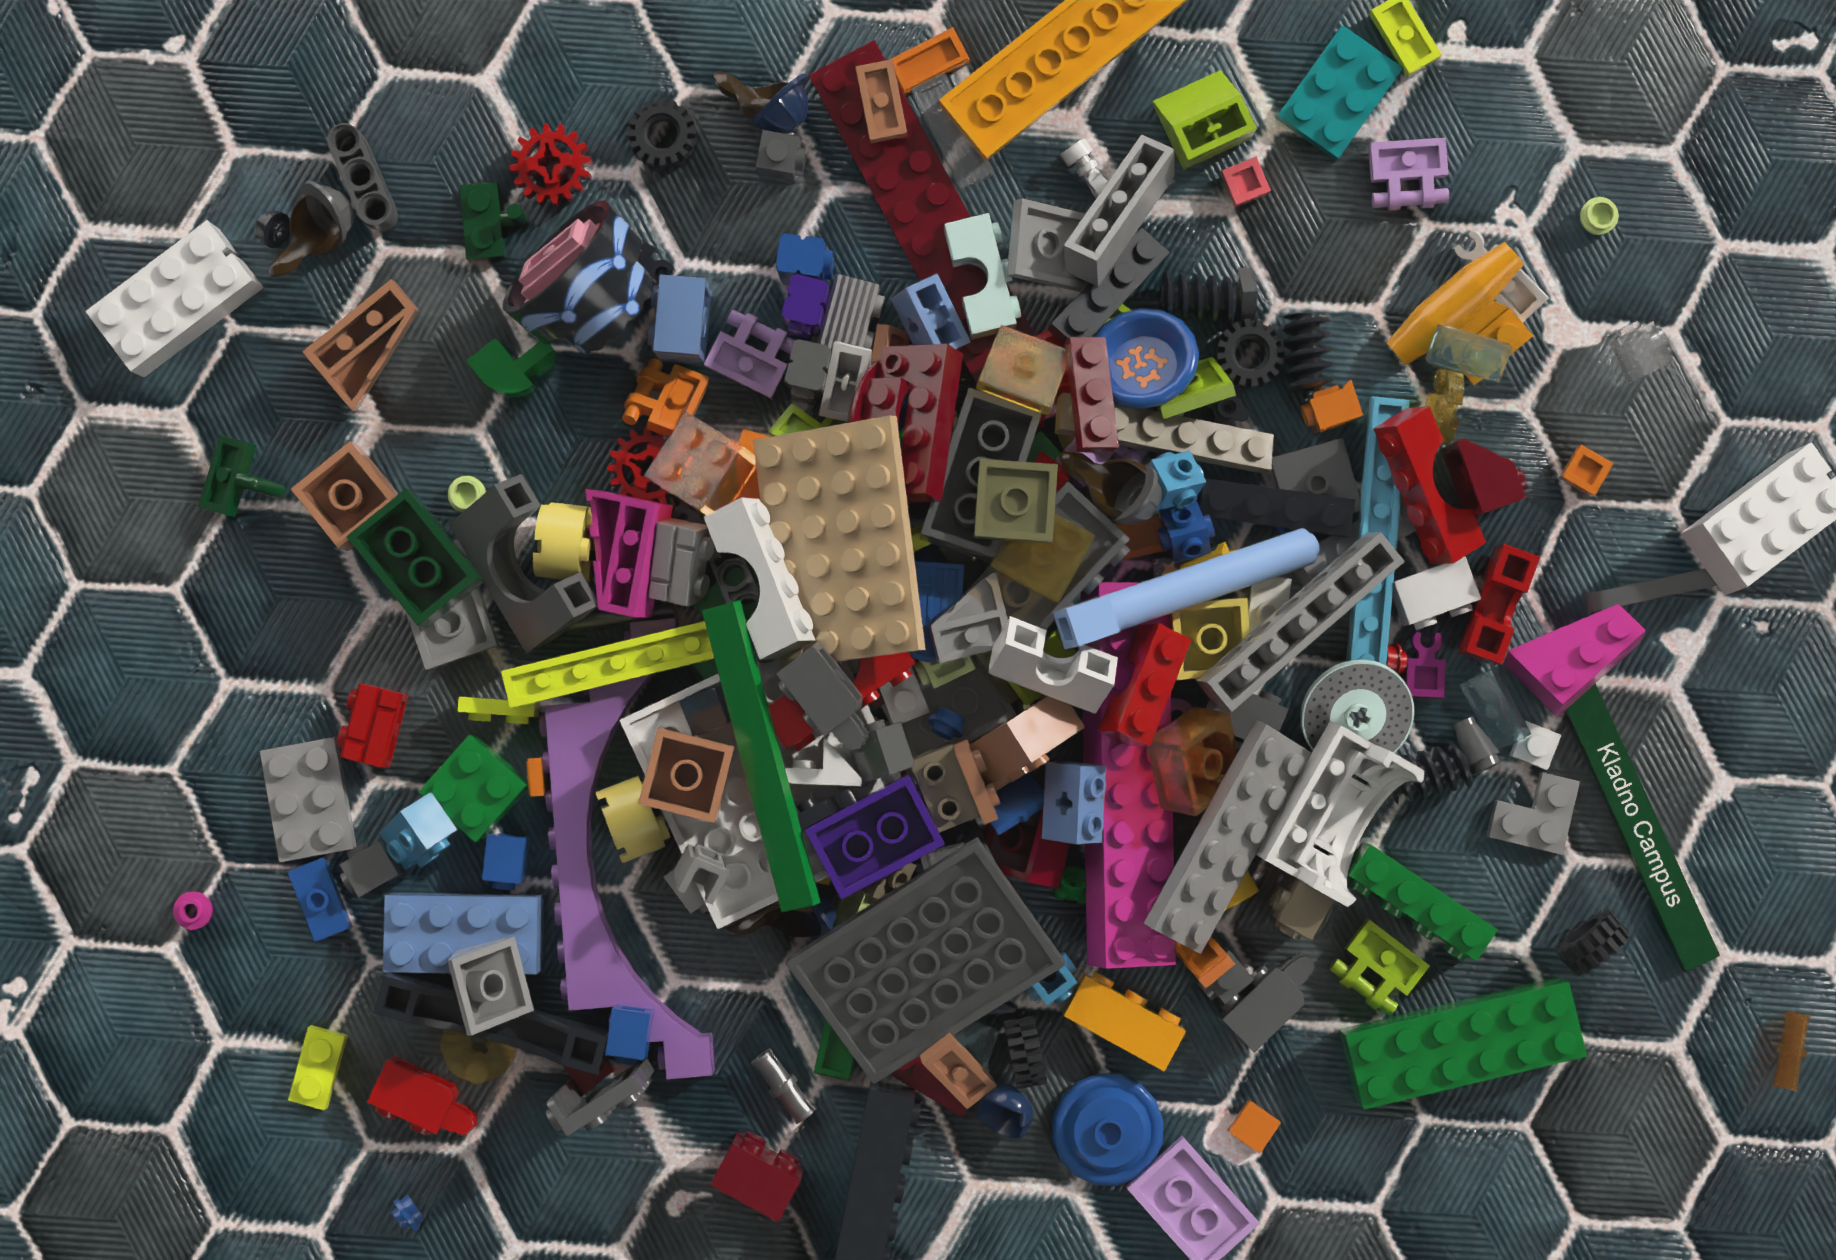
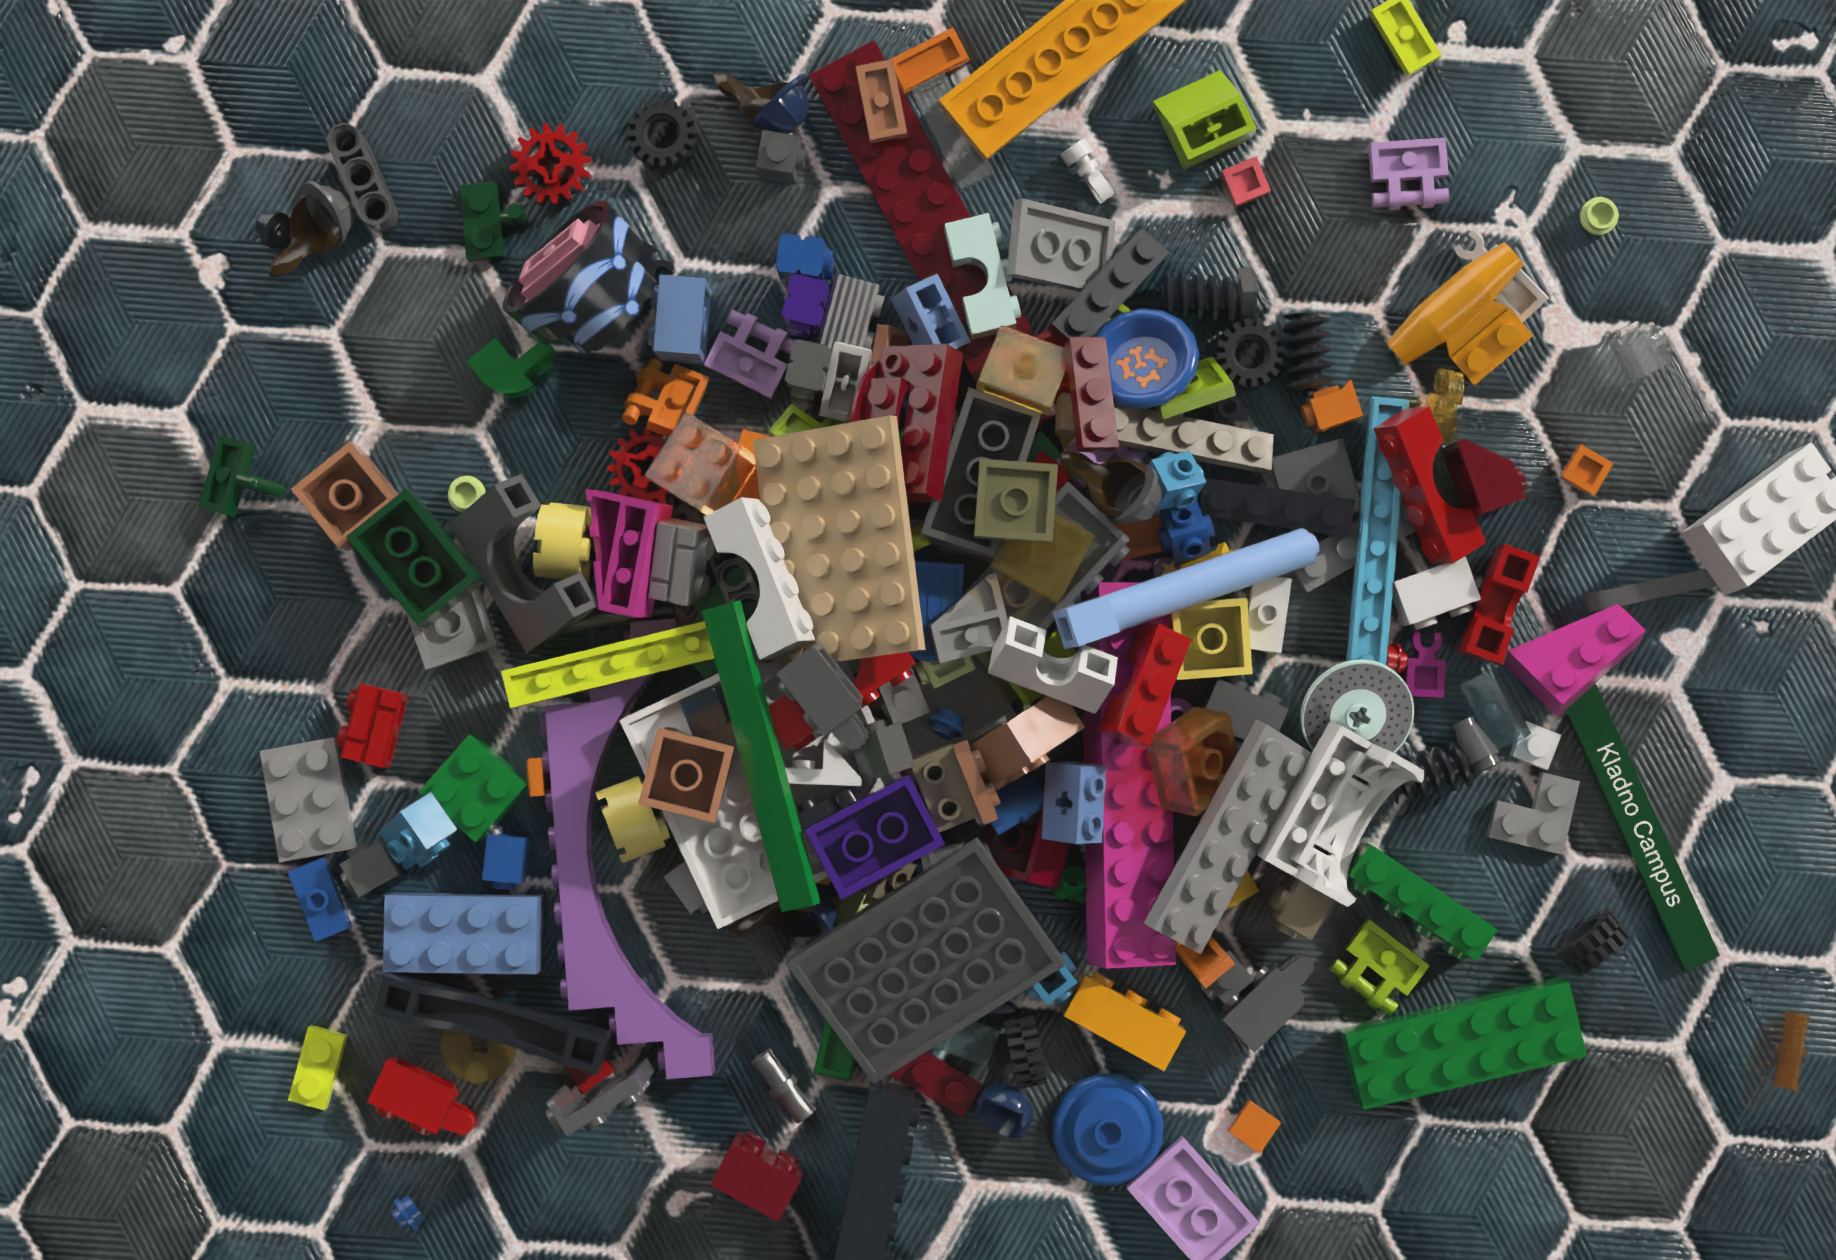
white piece [85,220,264,377] -> none
dark pink plate [173,891,213,930] -> none
nougat wedge [302,279,420,411] -> none
light grey slope [447,936,534,1035] -> none
neon yellow plate [458,697,540,724] -> none
blue brick [605,1004,654,1065] -> none
light grey window [673,843,730,905] -> none
nougat plate [920,1032,997,1109] -> none
light grey brick [1064,134,1175,286] -> none
light grey brick [1196,532,1405,712] -> none
teal plate [1276,25,1403,161] -> none
clear light blue plate [1425,324,1513,383] -> none

